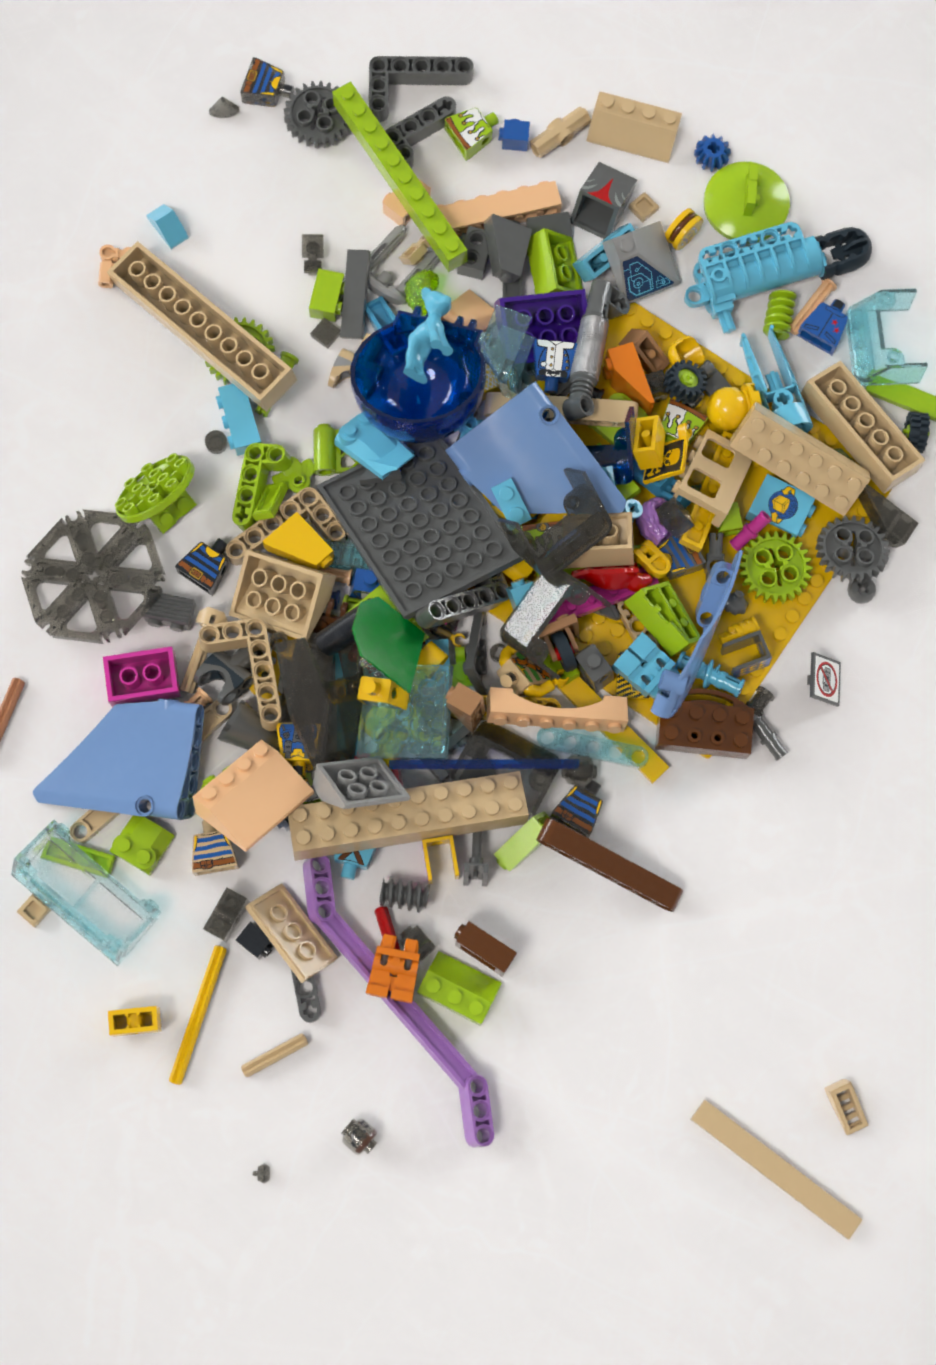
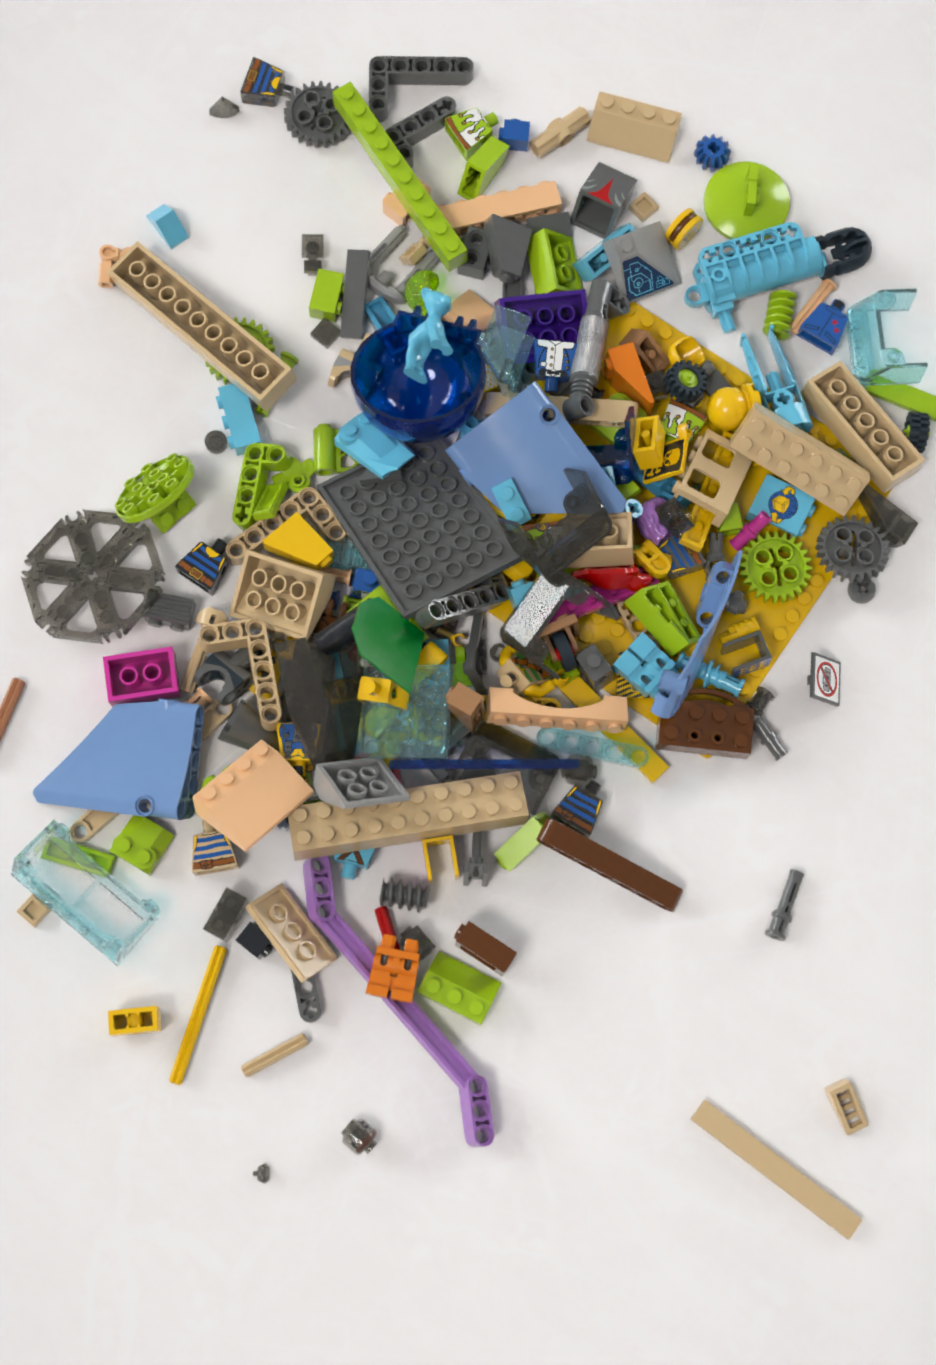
none -> lime slope [457,135,510,200]
none -> dark grey pin [765,869,804,941]

